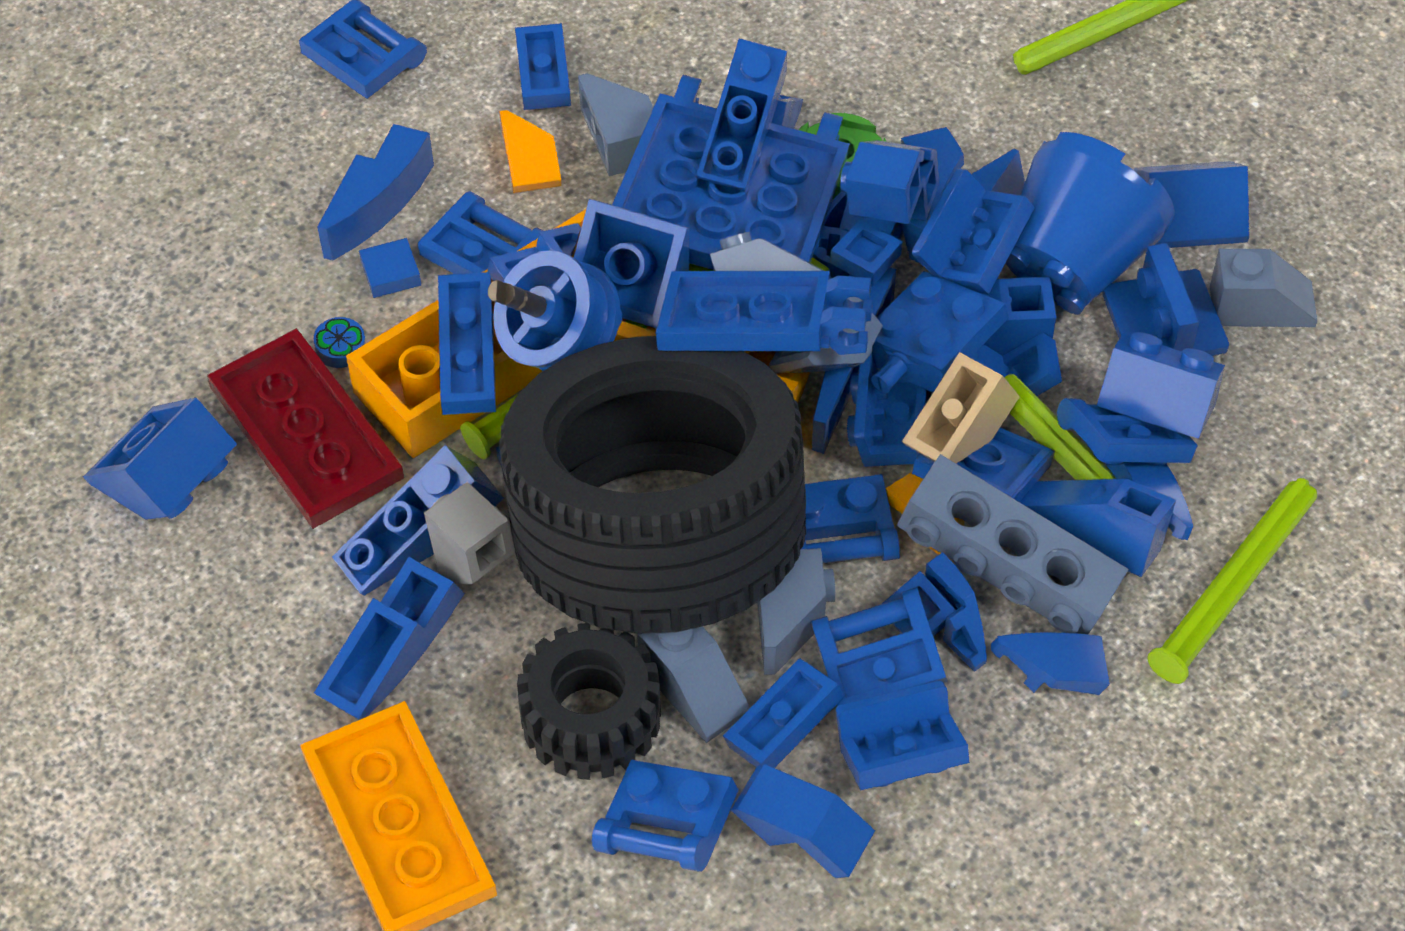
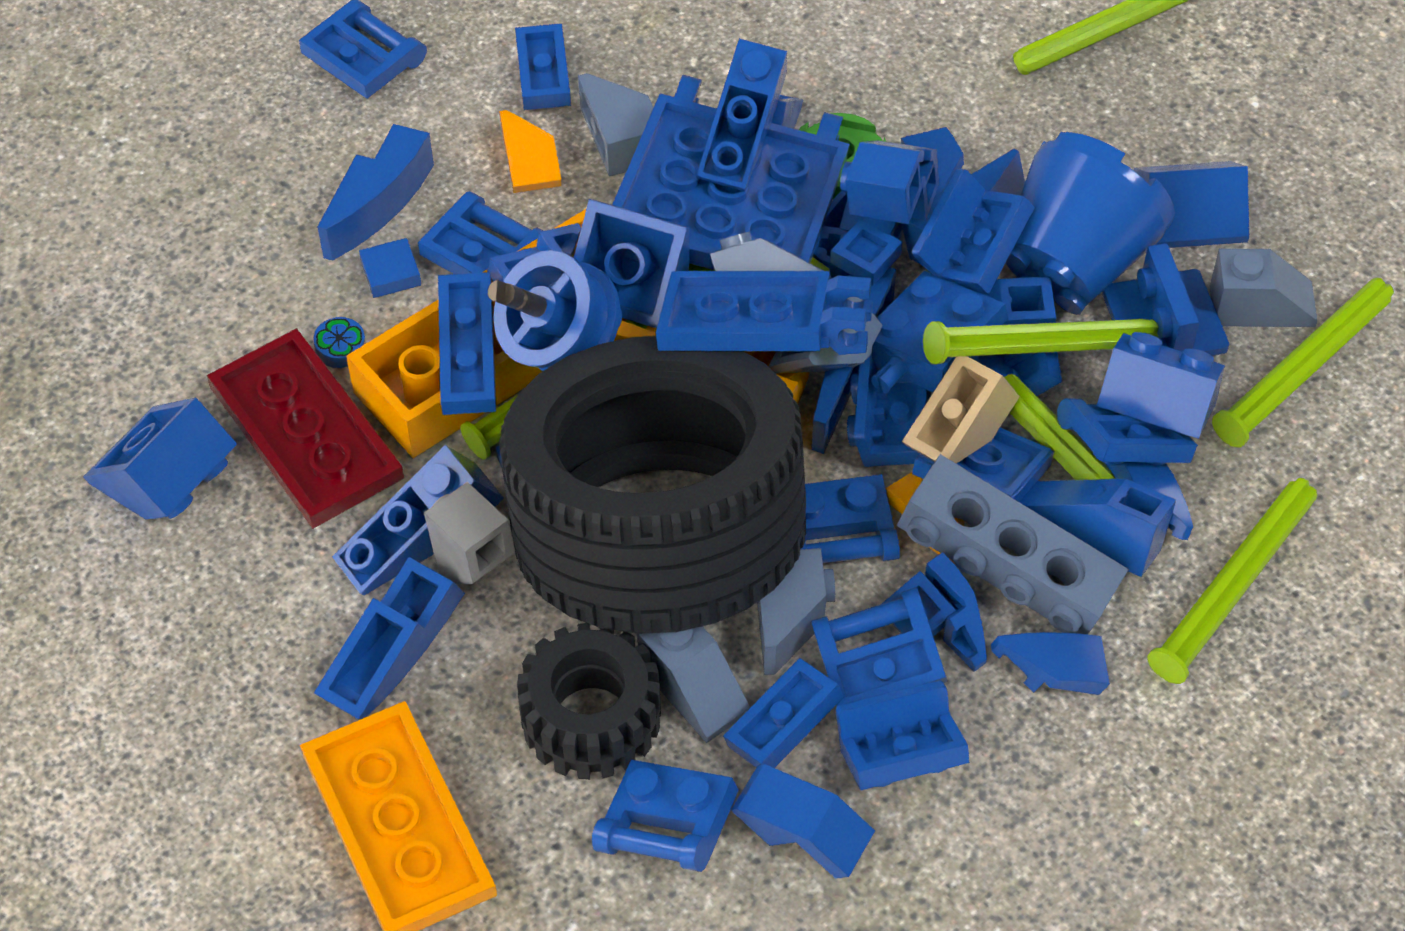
none -> lime axle [923,319,1159,364]
none -> lime axle [1212,278,1394,448]

